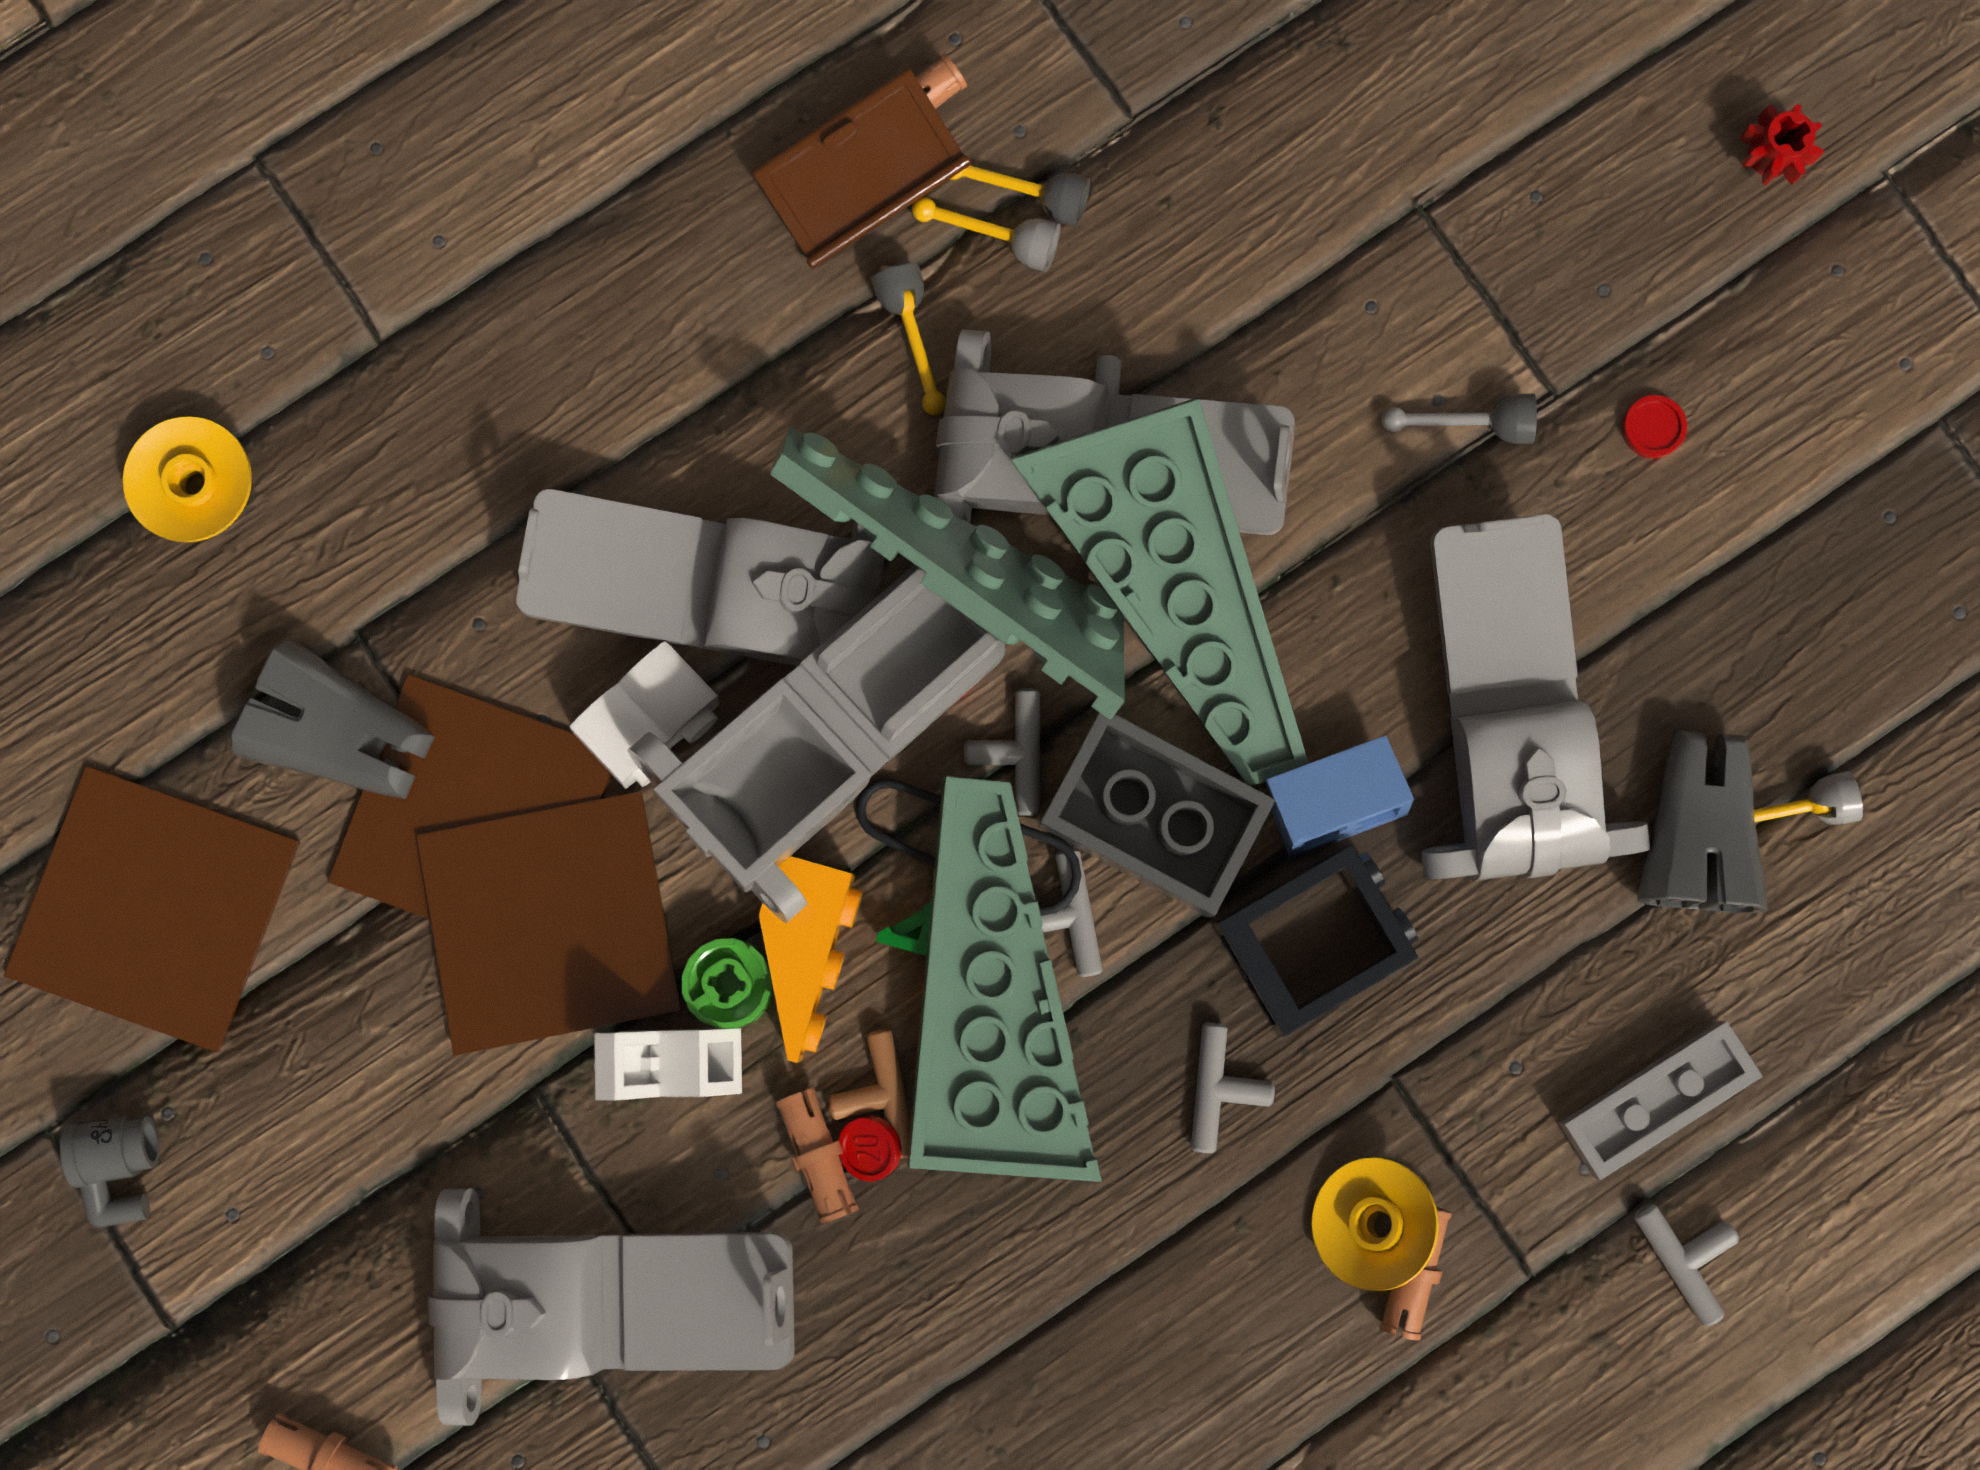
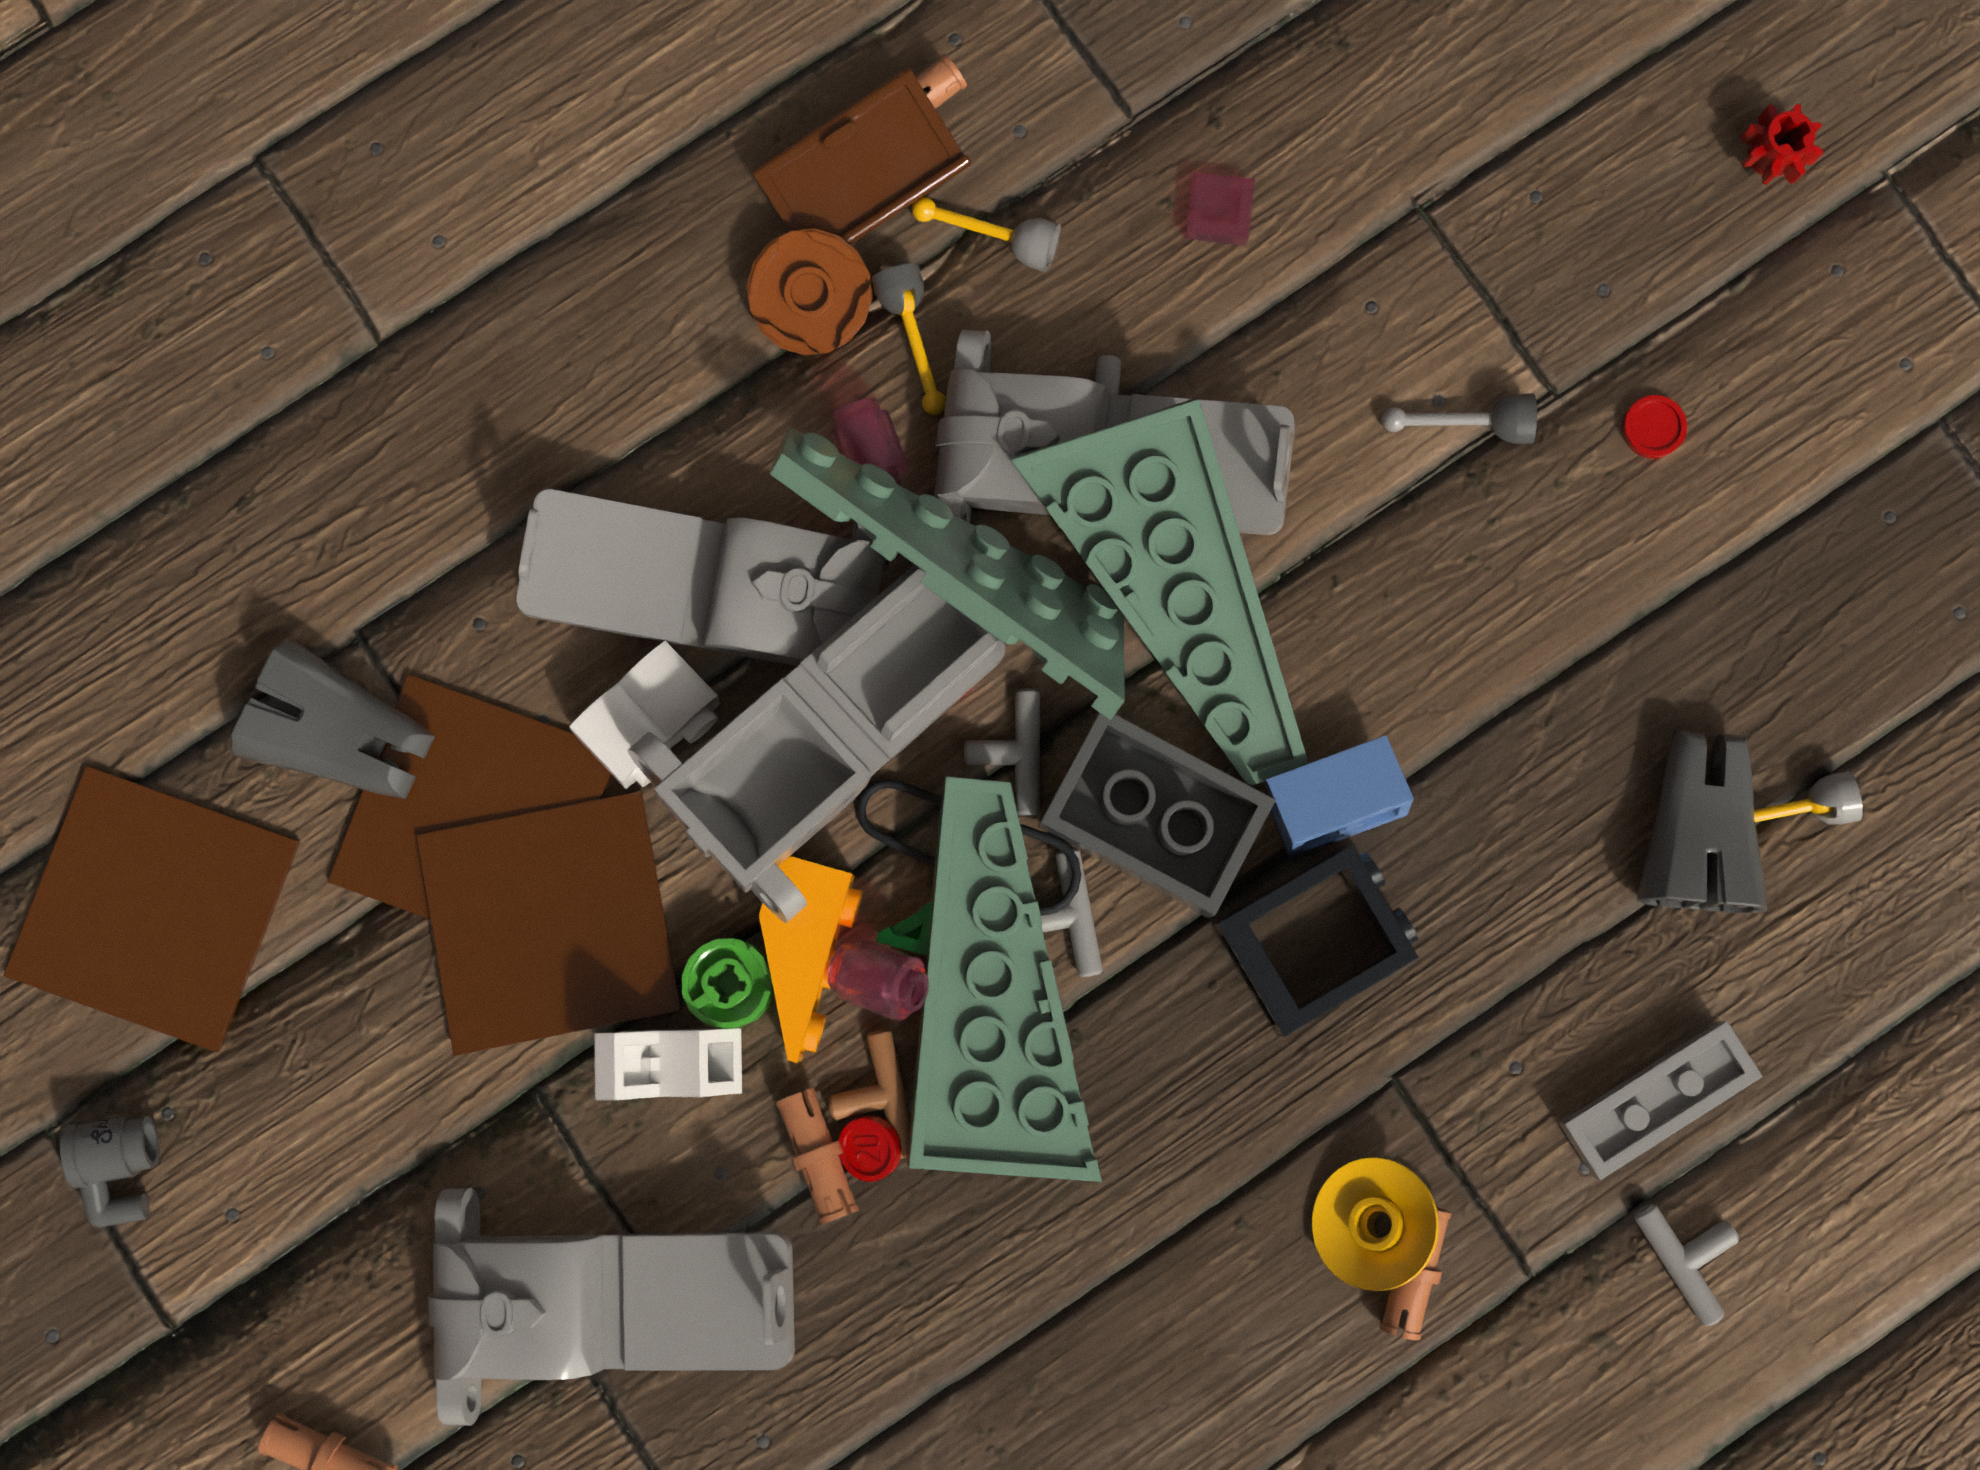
yellow dish [123,417,252,543] -> none
dark grey hinge [950,165,1090,227] -> none
light grey piece [1191,1022,1275,1153] -> none
light grey piece [1421,514,1650,881] -> none
none -> dark orange tile [747,228,872,355]
none -> clear pink brick [828,940,929,1021]
none -> clear pink brick [830,398,909,486]
none -> clear pink tile [1185,172,1255,246]

